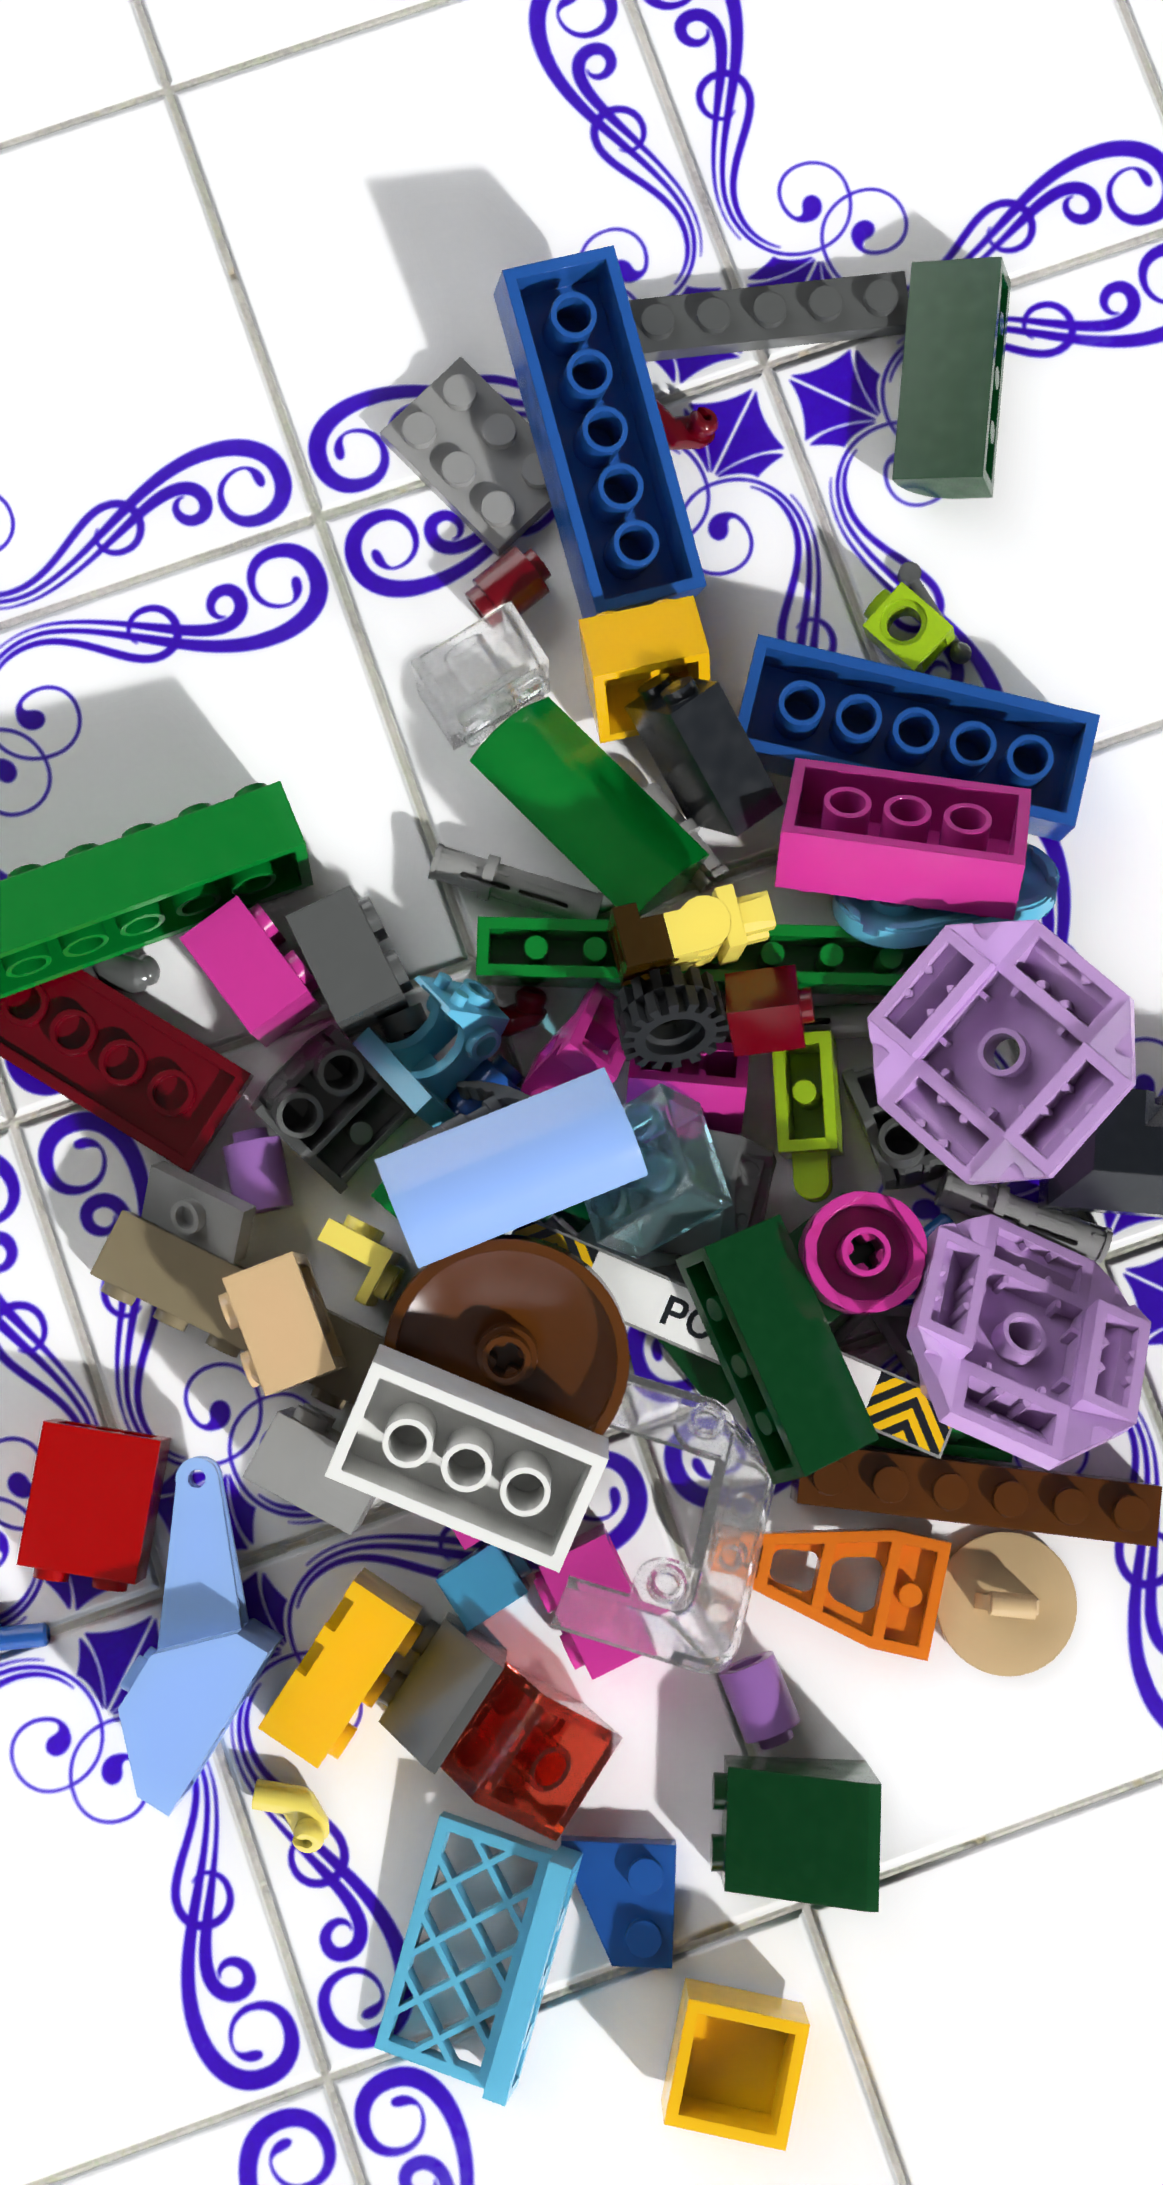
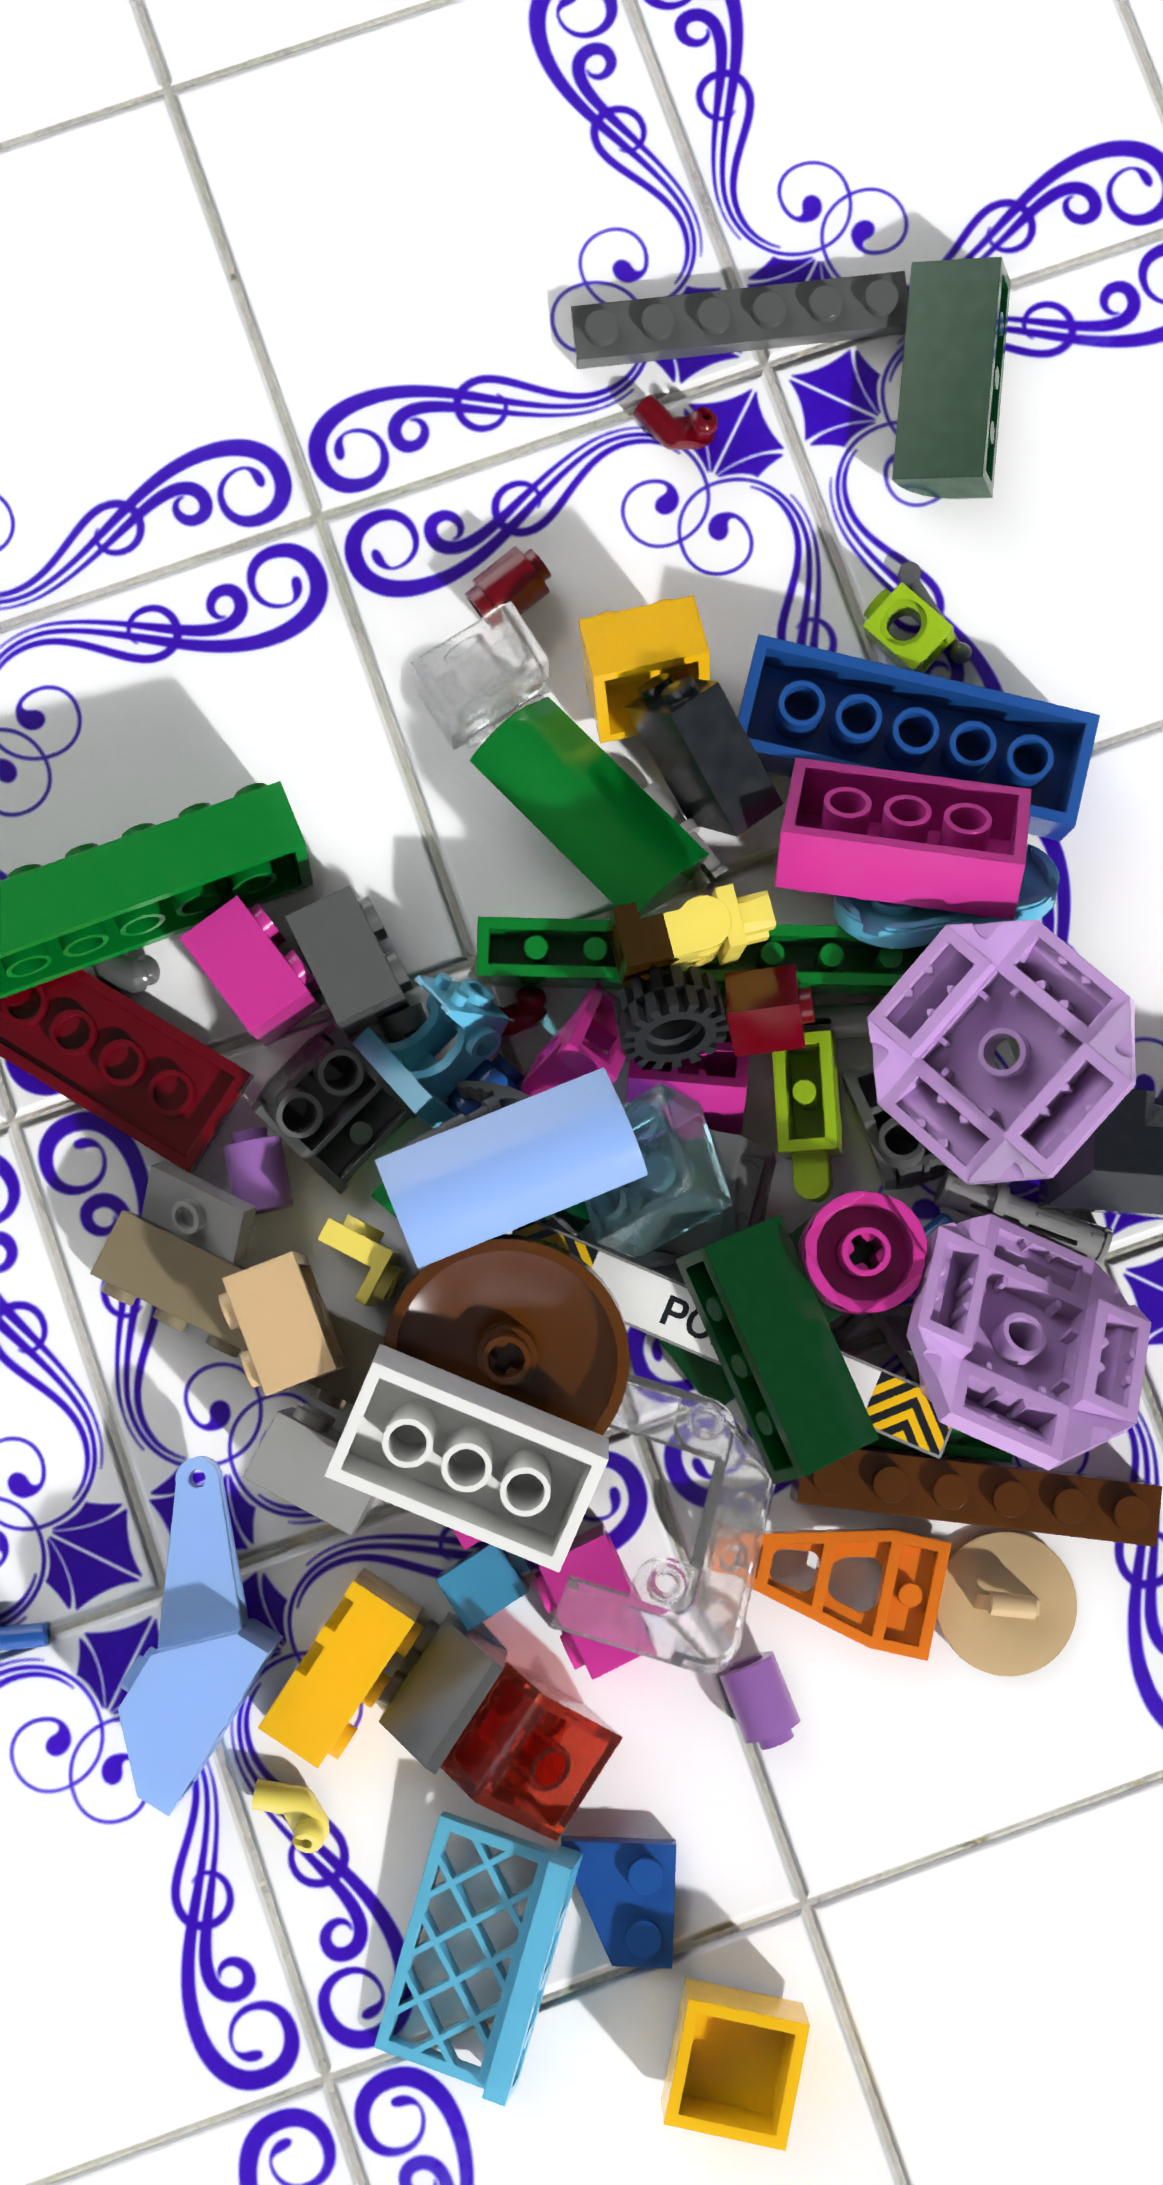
red brick [16,1418,171,1592] -> none
light grey plate [380,357,552,557] -> none
light grey pin [428,843,604,919] -> none
blue brick [493,245,707,618] -> none
dark green slope [710,1755,882,1912] -> none

